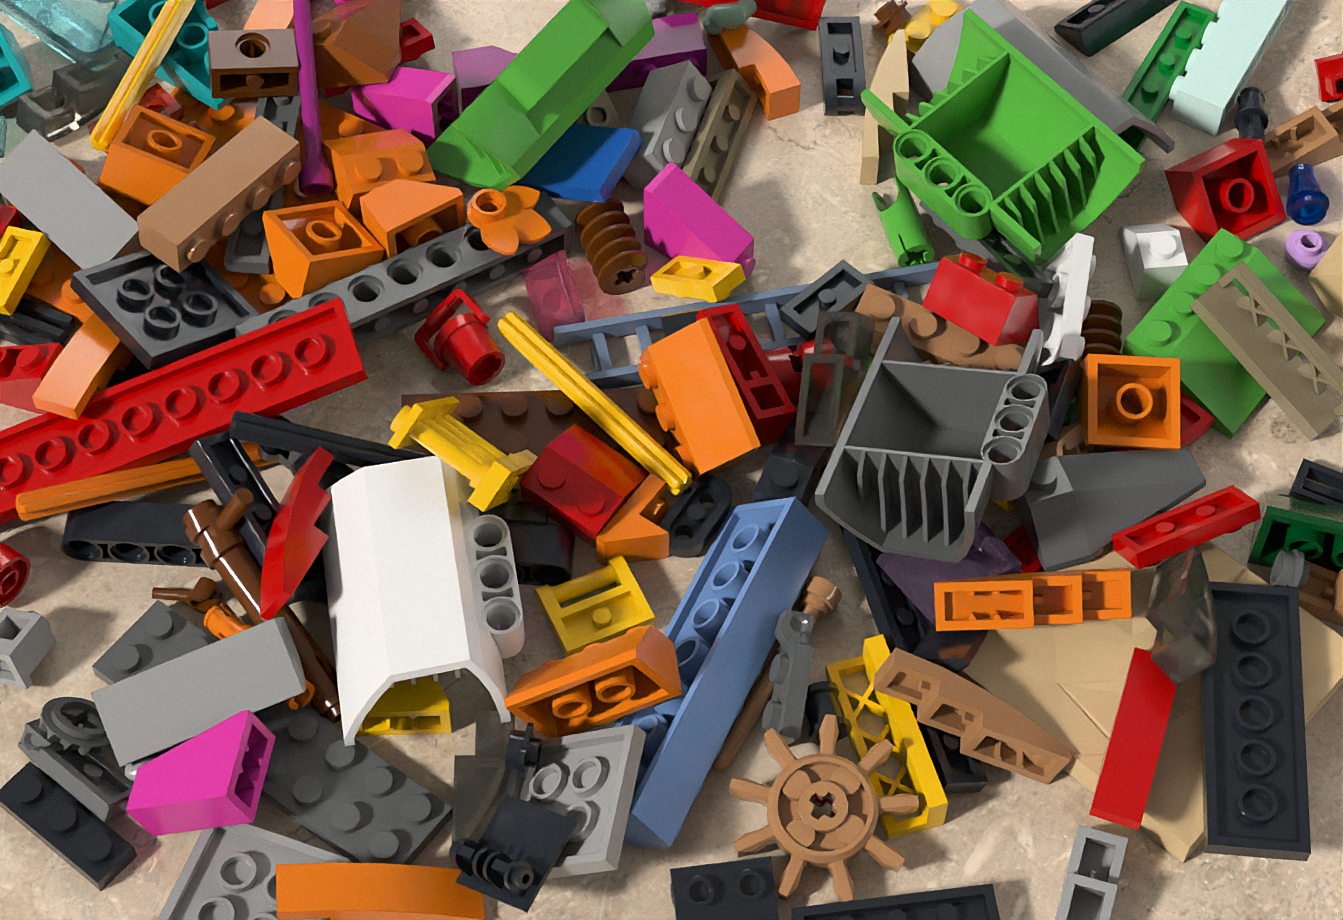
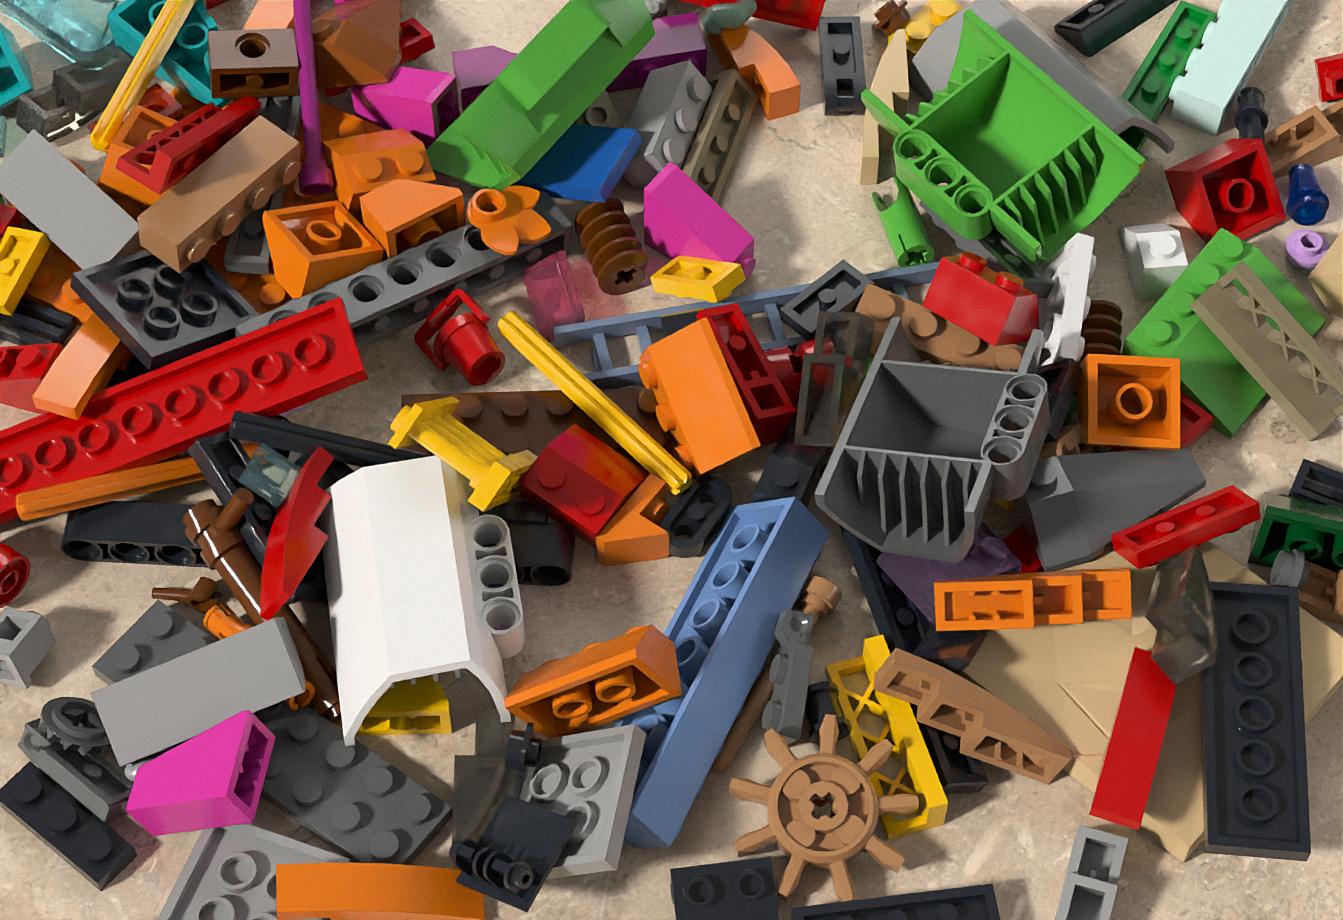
yellow plate [534,555,655,657] -> none
none -> red fence [115,95,262,195]
none -> clear light blue tile [238,442,301,507]

